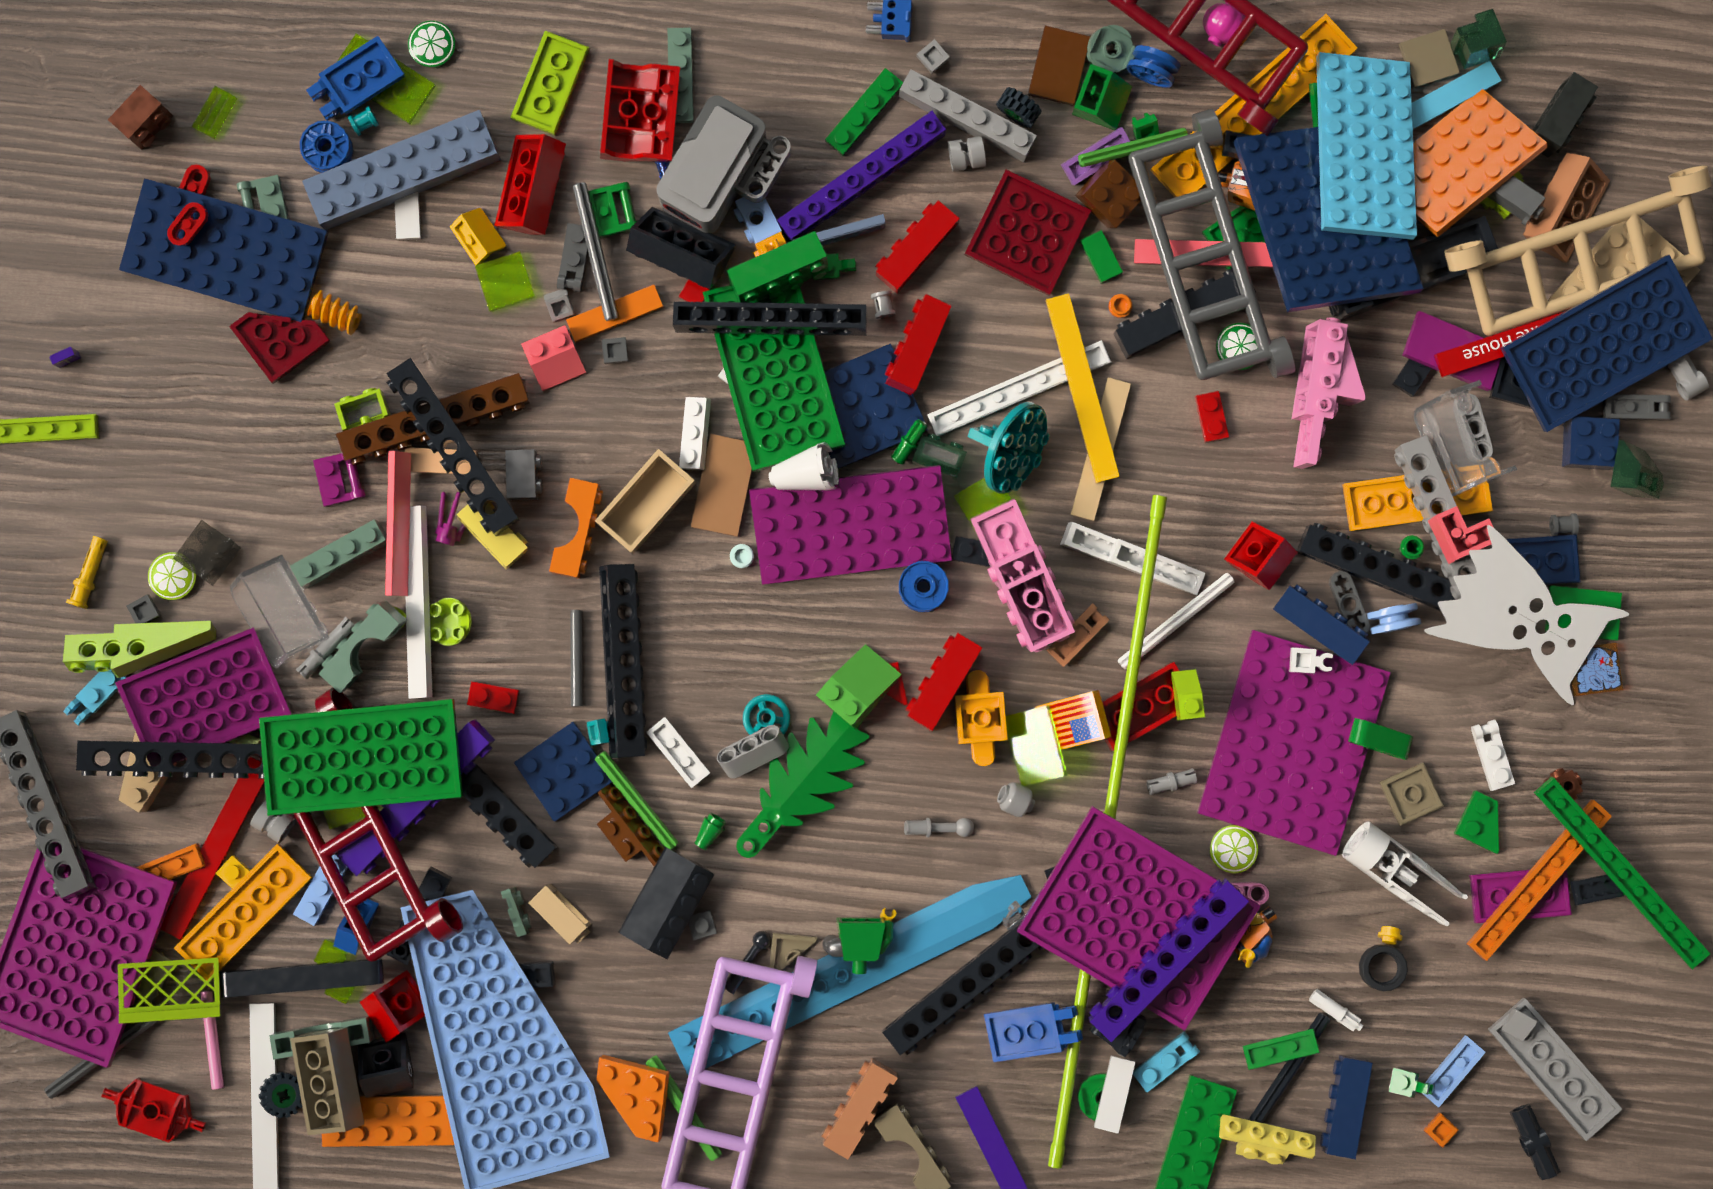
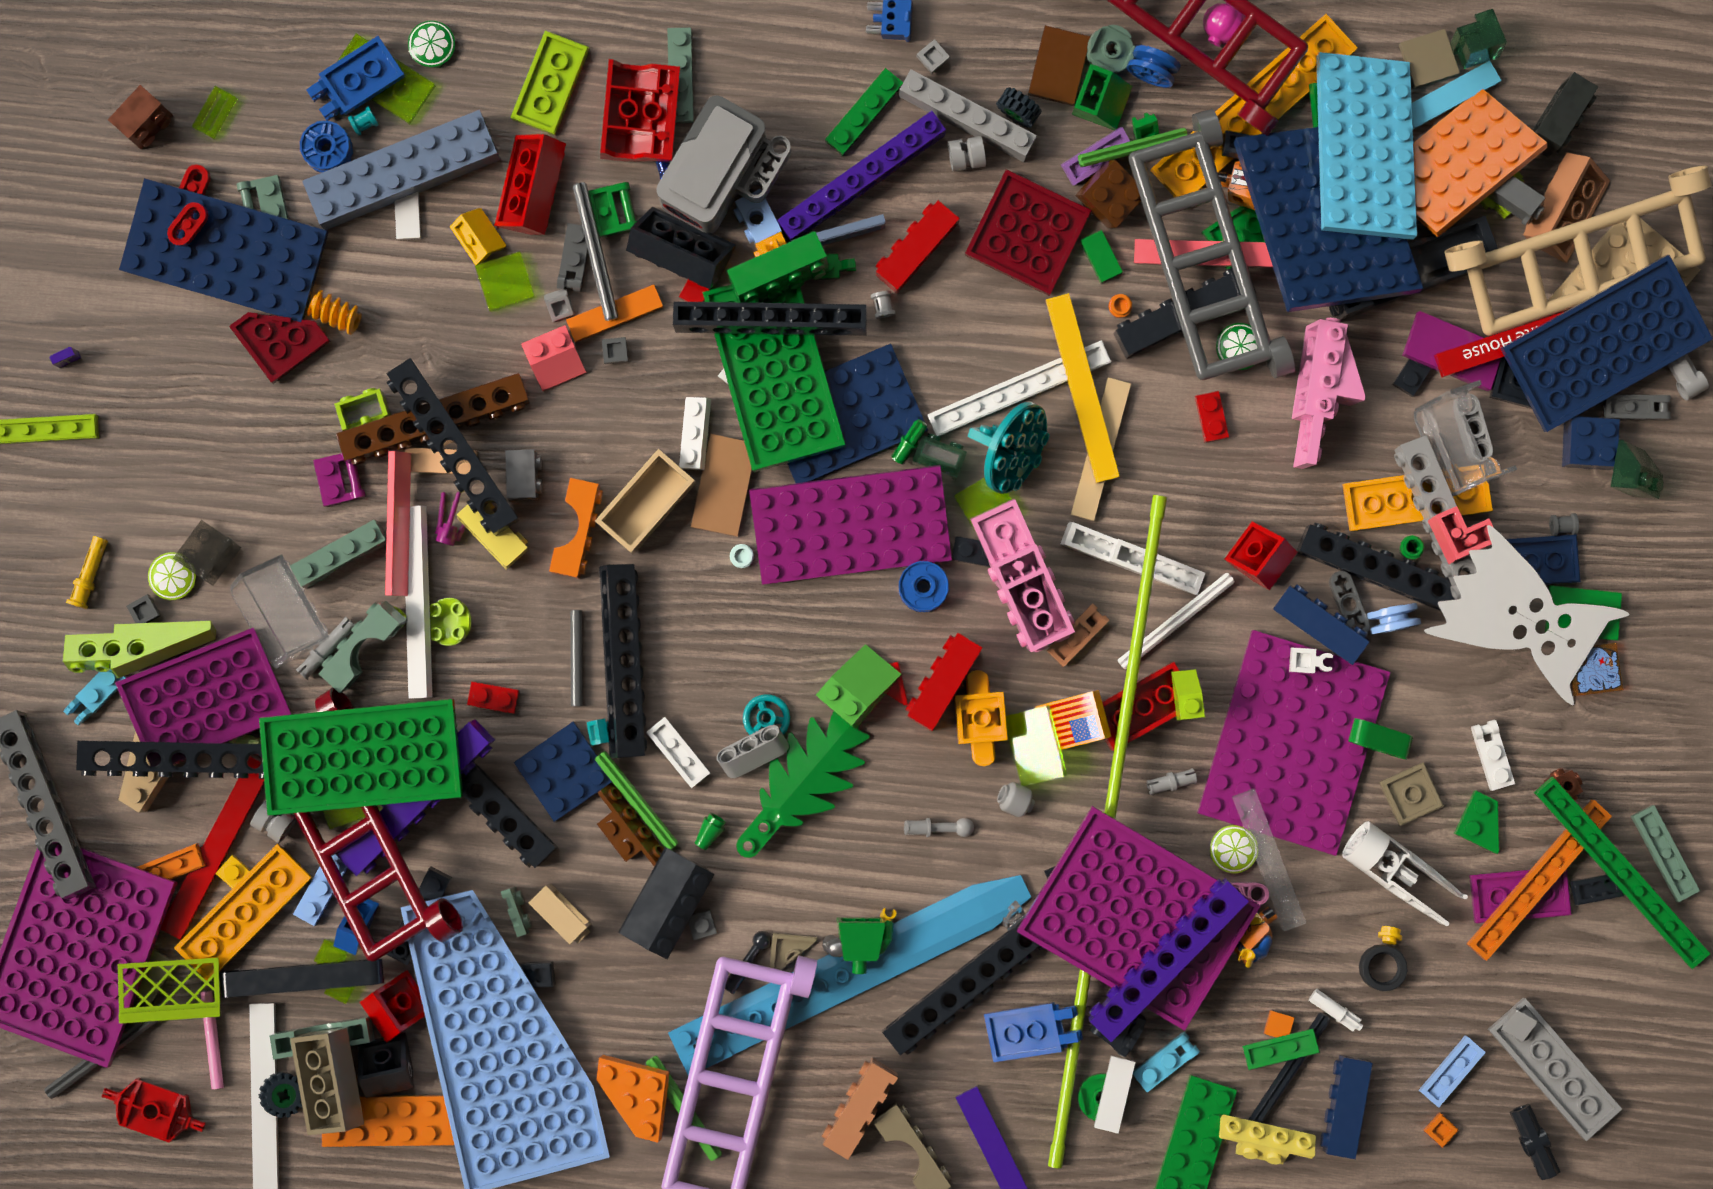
white cone [769,442,839,490] -> none
red brick [885,294,951,395] -> none
plate [1389,1068,1435,1098] -> none
none -> clear plate [1232,788,1306,931]
none -> orange tile [1264,1010,1294,1038]
none -> sand green plate [1631,805,1700,902]

